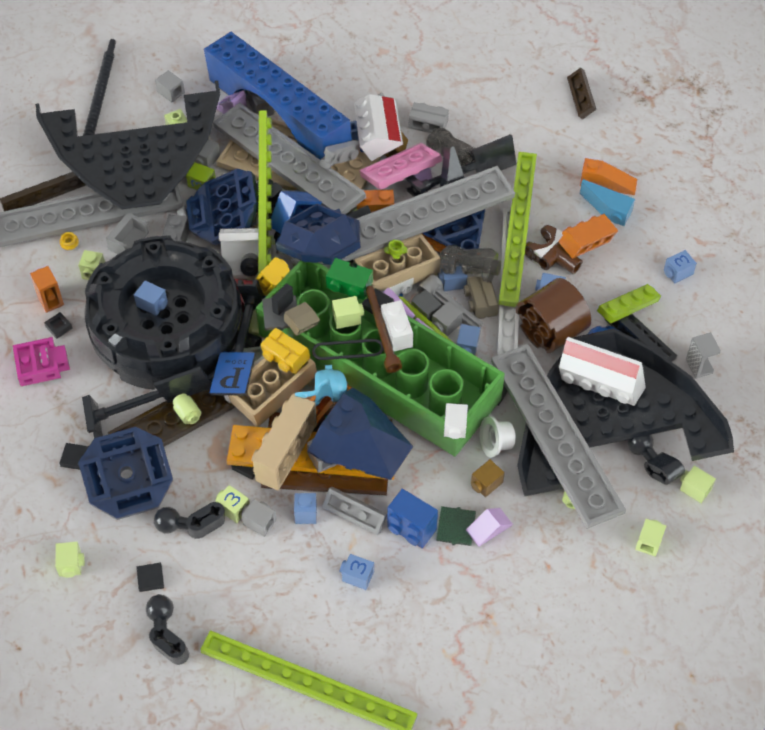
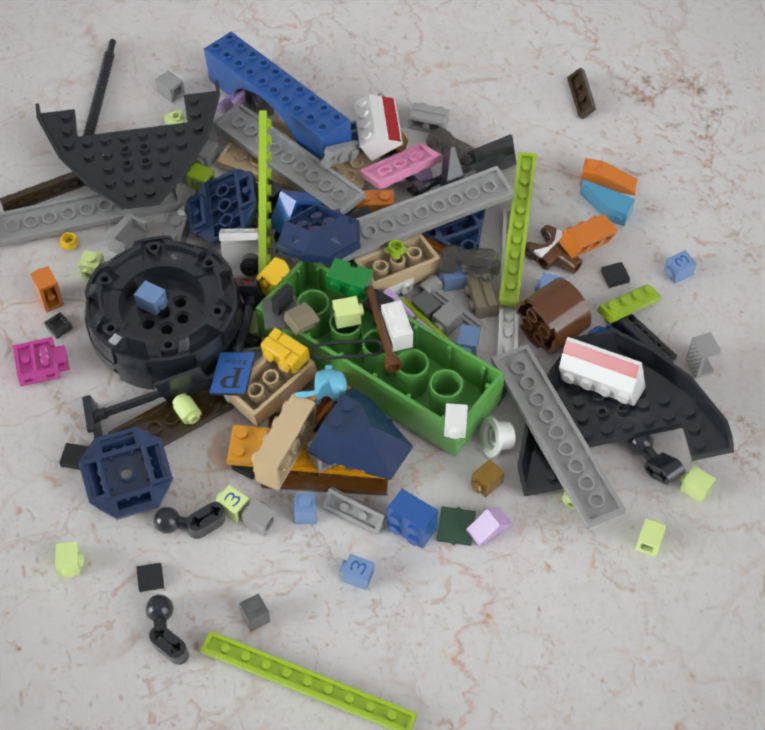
none -> dark grey brick [239,593,270,632]
none -> black piece [601,262,630,288]

